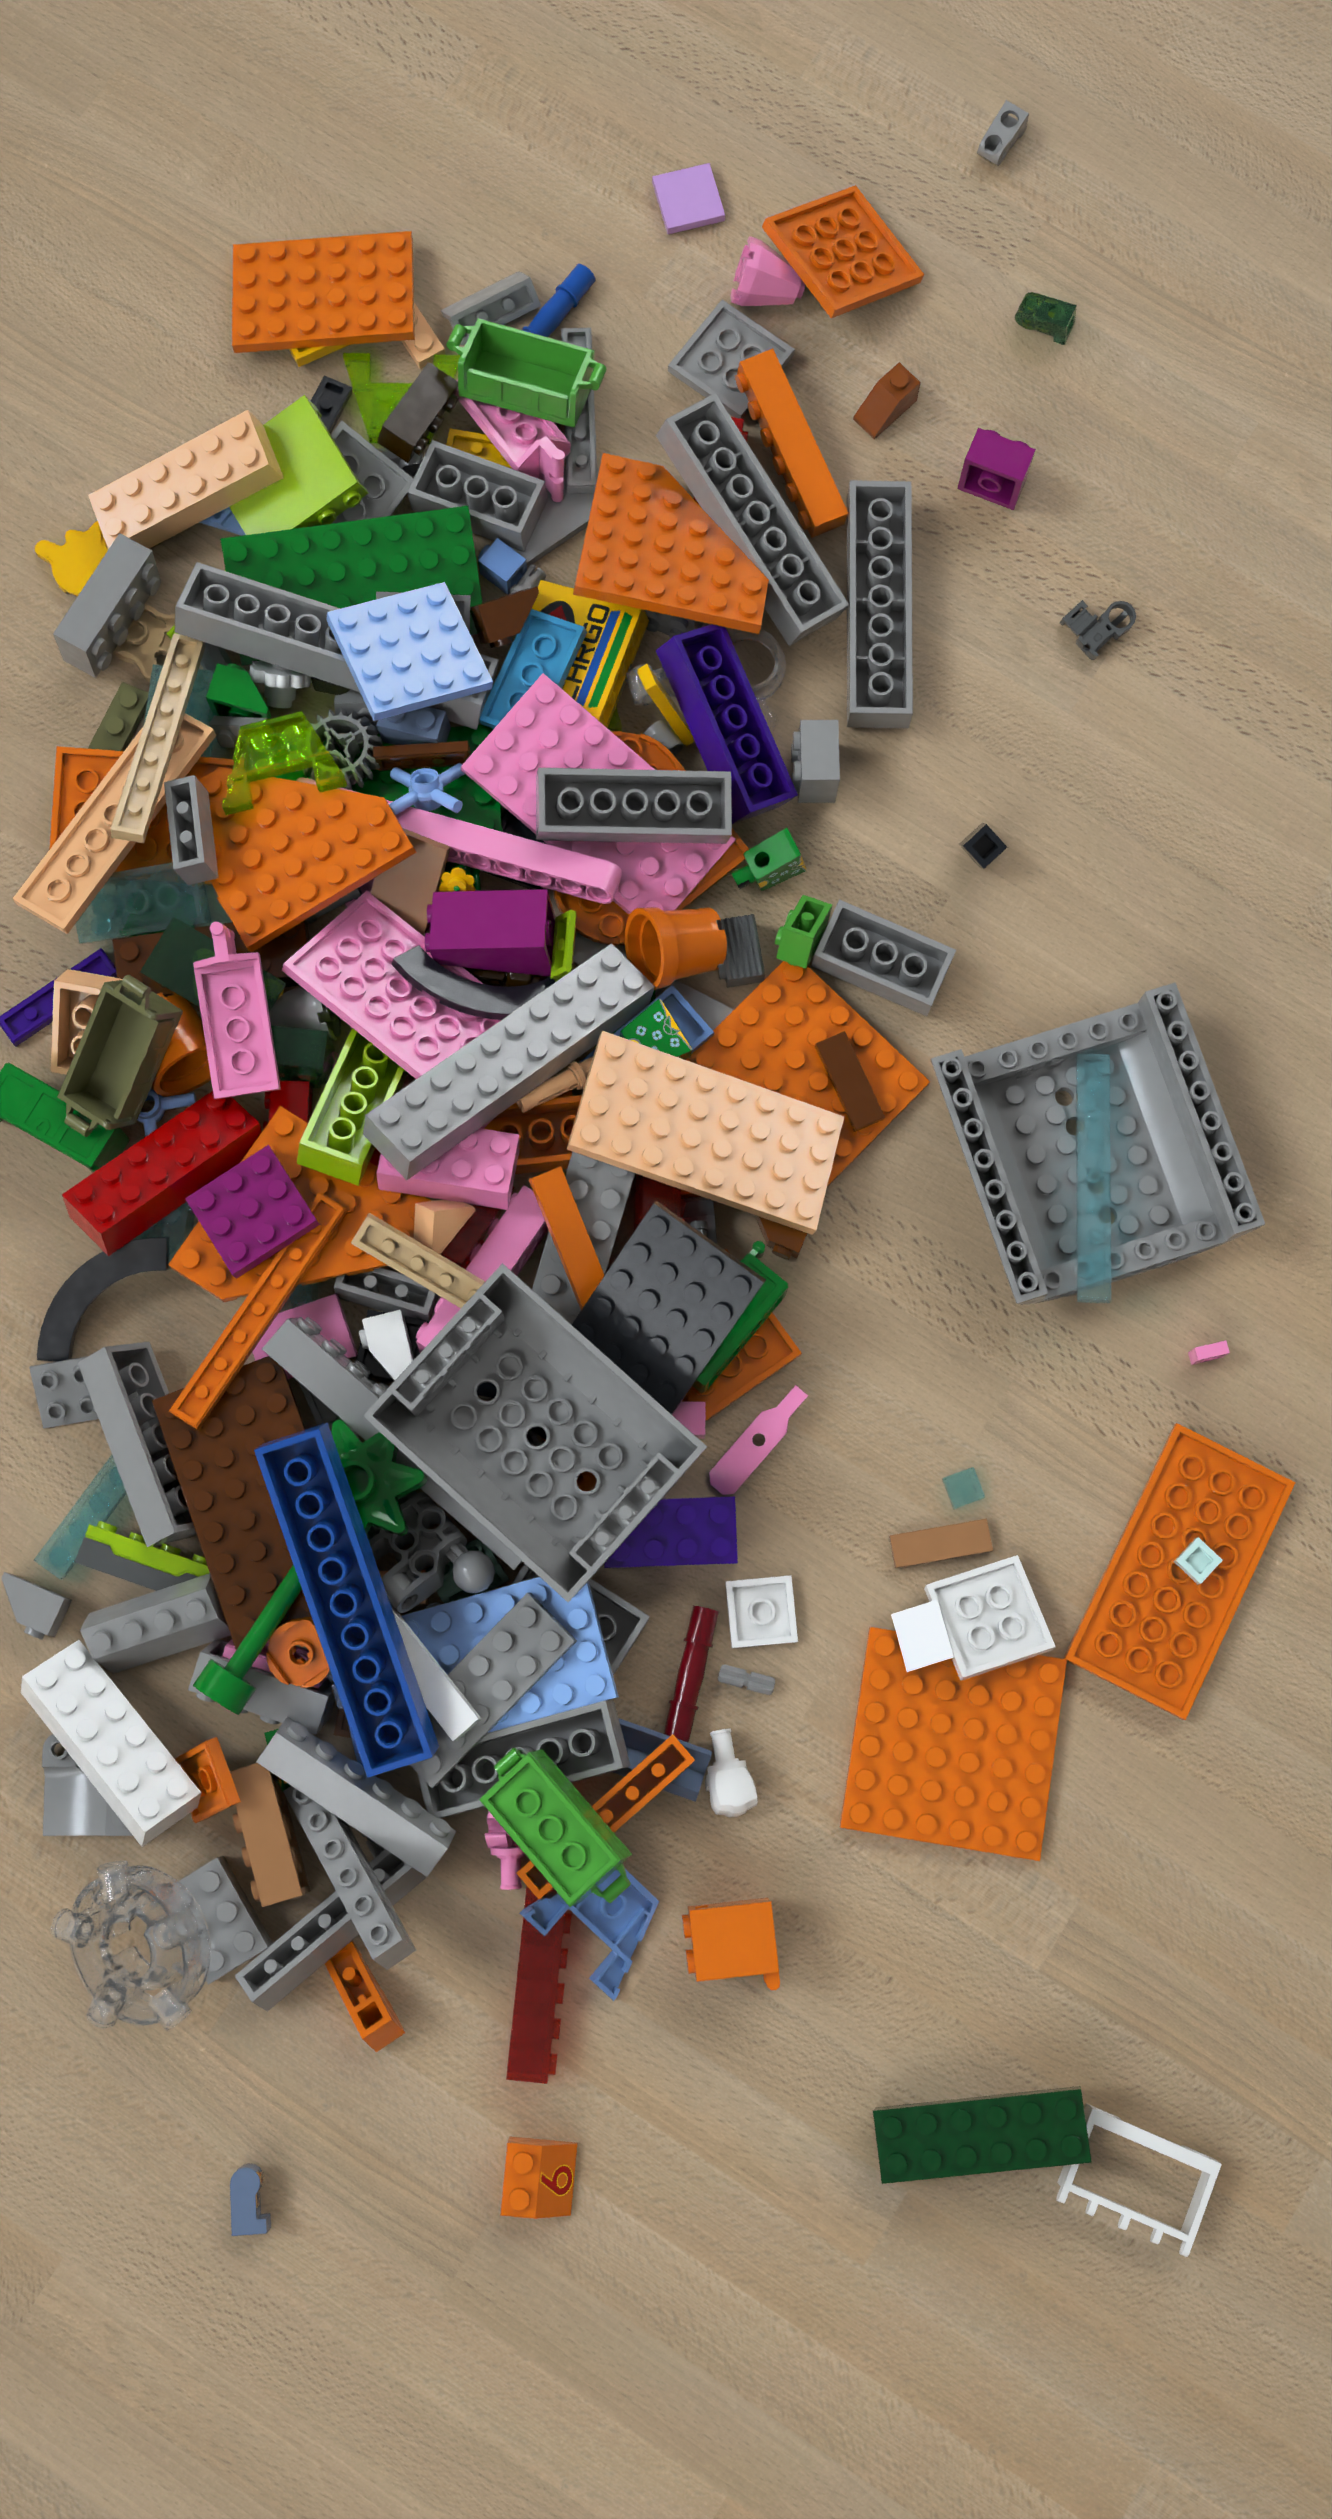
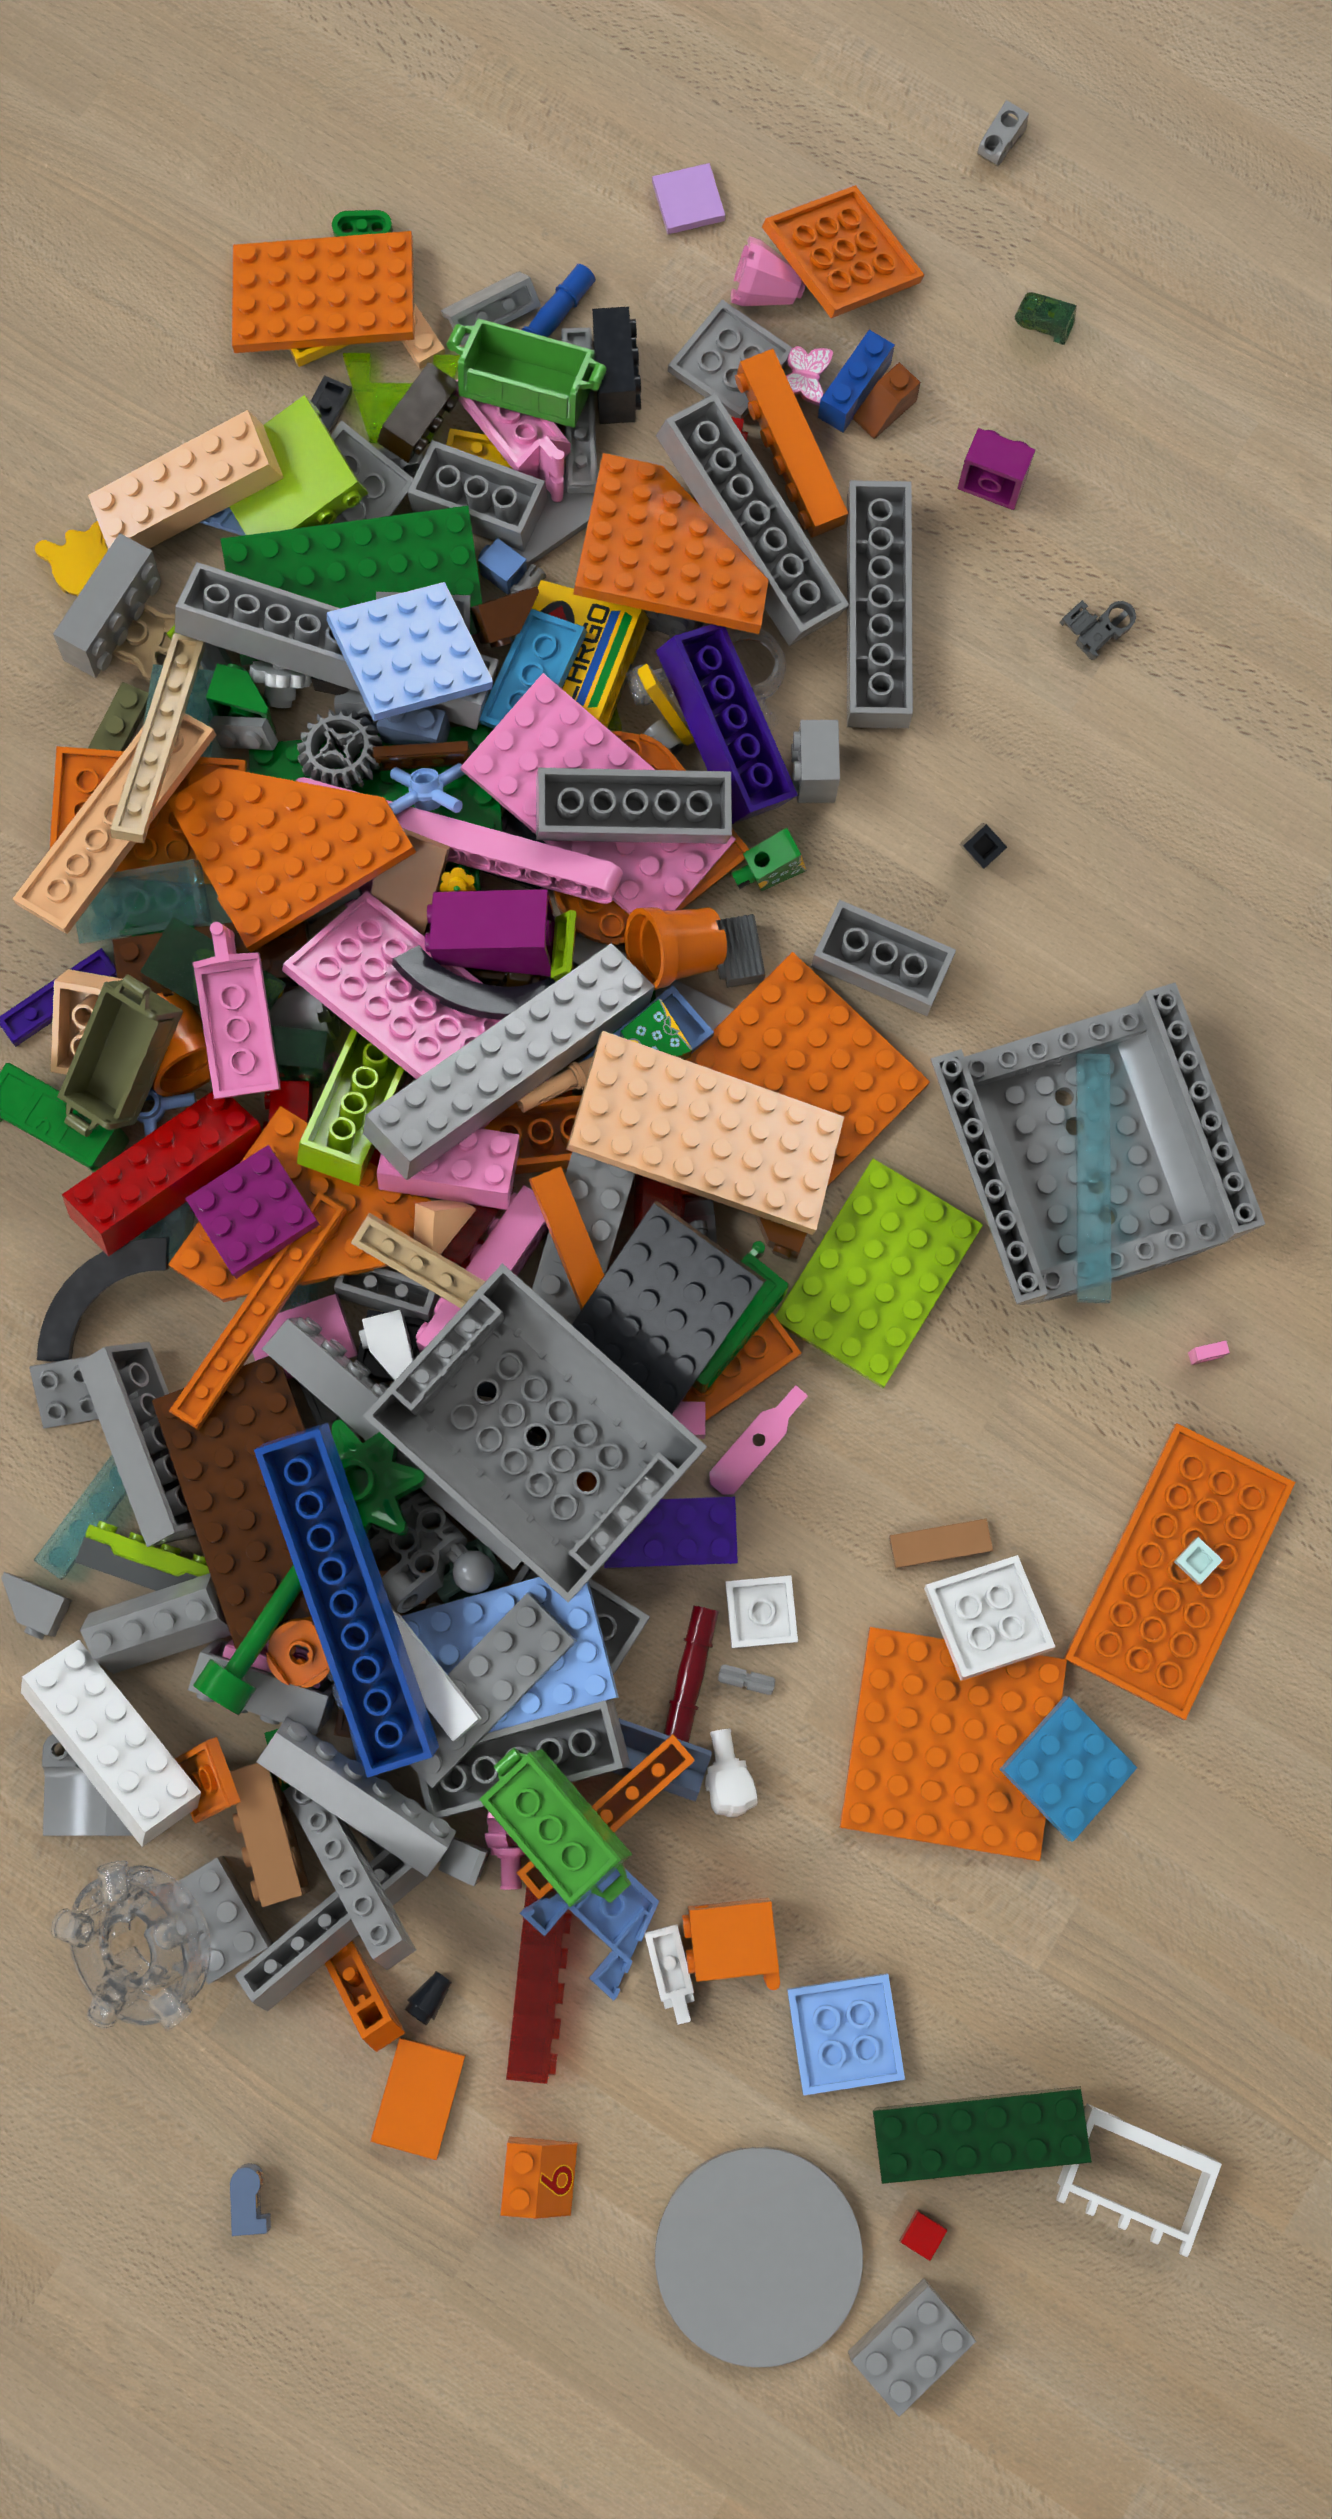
light grey brick [164,775,219,885] -> none
clear neon green wing [222,711,347,815] -> none
bright green brick [775,895,832,969] -> none
reddish brown tile [815,1031,885,1132] -> none
white sticker [891,1600,954,1672] -> none
clear light blue tile [942,1467,985,1509] -> none
none -> green plate [332,210,393,237]
none -> orange tile [370,2037,466,2160]
none -> black cone [404,1971,452,2026]
none -> light grey slope [438,1836,490,1886]
none -> black brick [592,307,641,424]
none -> white hinge [644,1924,695,2025]
none -> light grey tile [655,2146,863,2367]
none -> lime plate [775,1158,983,1388]
none -> bright pink animal [786,346,833,406]
none -> light blue plate [787,1973,905,2096]
none -> blue brick [818,329,895,433]
none -> light grey brick [848,2278,976,2417]
none -> red tile [899,2210,948,2261]
none -> dark azure plate [999,1696,1137,1842]

